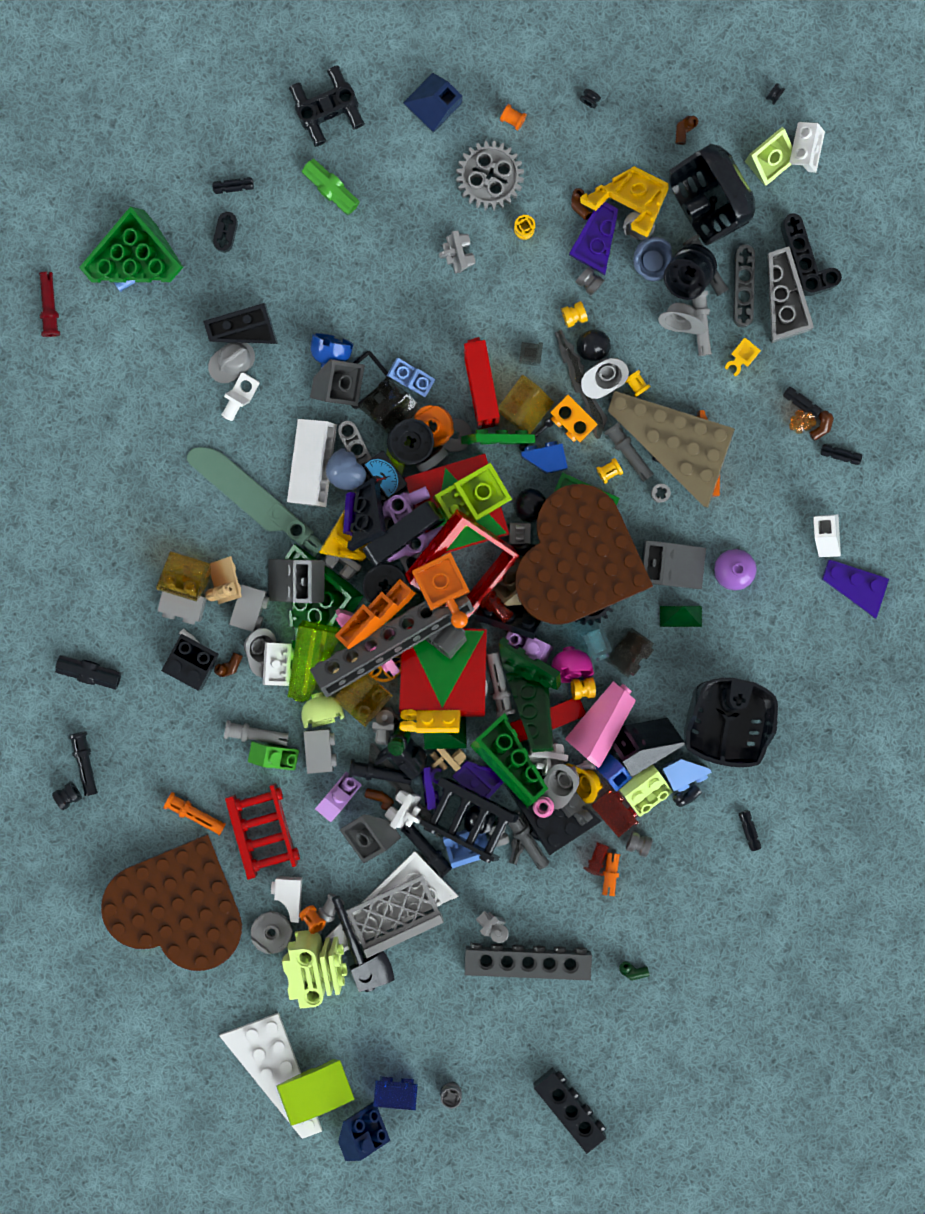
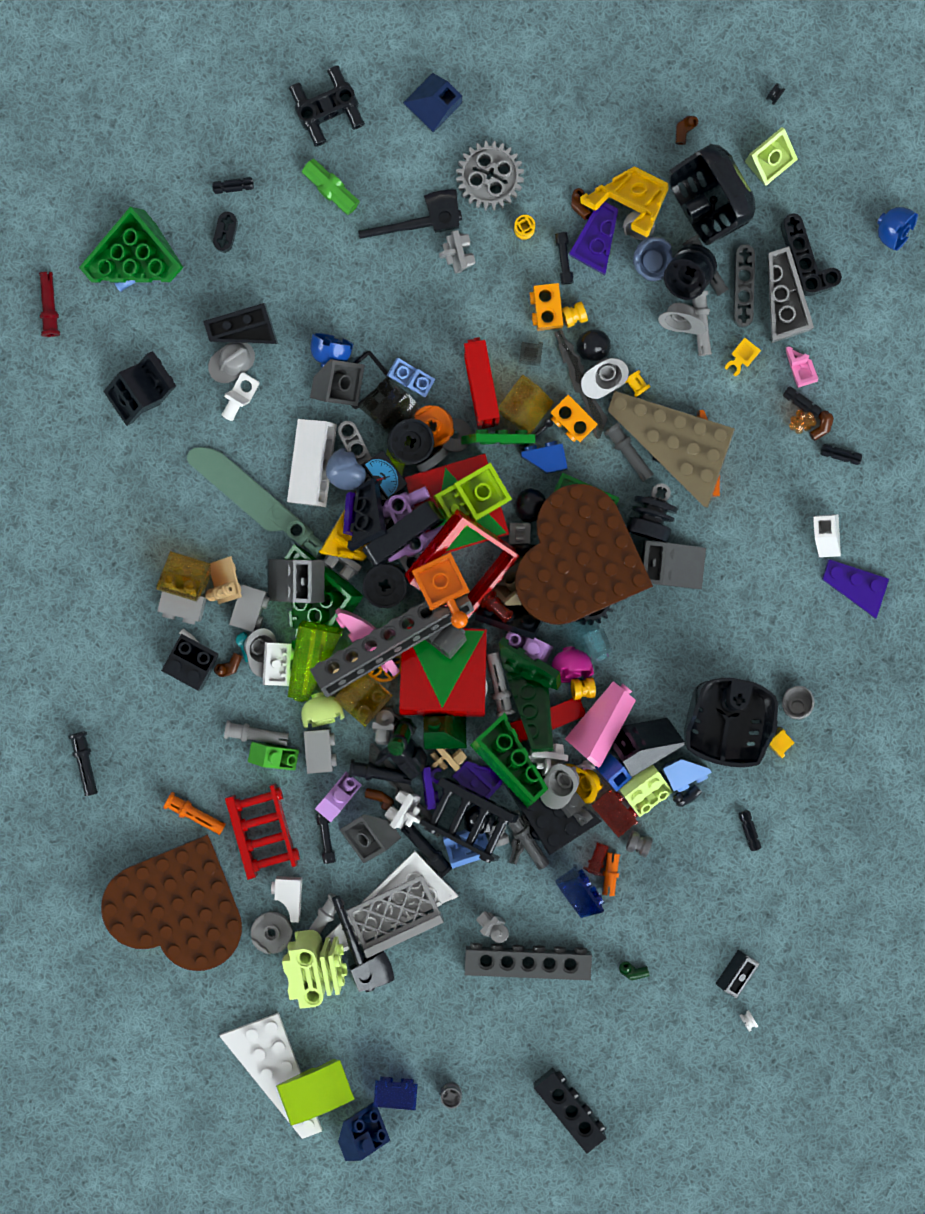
black wheel [52,782,82,810] -> none
black piece [55,655,122,690] -> none
orange bush [299,905,326,934] -> none
orange slope [335,579,416,649] -> none
yellow hinge [399,709,461,733] -> none
orange bush [500,104,527,131] -> none
bright pink plate [533,796,554,818] -> none
flat silver wheel [575,266,605,296] -> none
black bush [580,89,601,108] -> none
yellow bush [596,458,623,484] -> none
clear smoke slope [604,628,654,677] -> none
dark green slope [660,606,702,627] -> none
medium lavender cylinder [714,549,757,591] -> none
white bracket [790,122,825,173] -> none
none -> black bracket [103,351,176,426]
none -> teal hand [236,632,248,662]
none -> black bar [316,813,336,864]
none -> black piece [358,189,462,239]
none -> light orange brick [530,283,563,331]
none -> black bar [555,232,574,285]
none -> clear blue slope [555,866,605,918]
none -> black wheel [626,496,678,543]
none -> black slope [716,950,760,998]
none -> white bush [740,1010,758,1032]
none -> yellow panel [769,727,795,758]
none -> light grey hair [782,686,815,720]
none -> bright pink slope [786,347,818,388]
none -> blue cylinder [877,207,918,251]

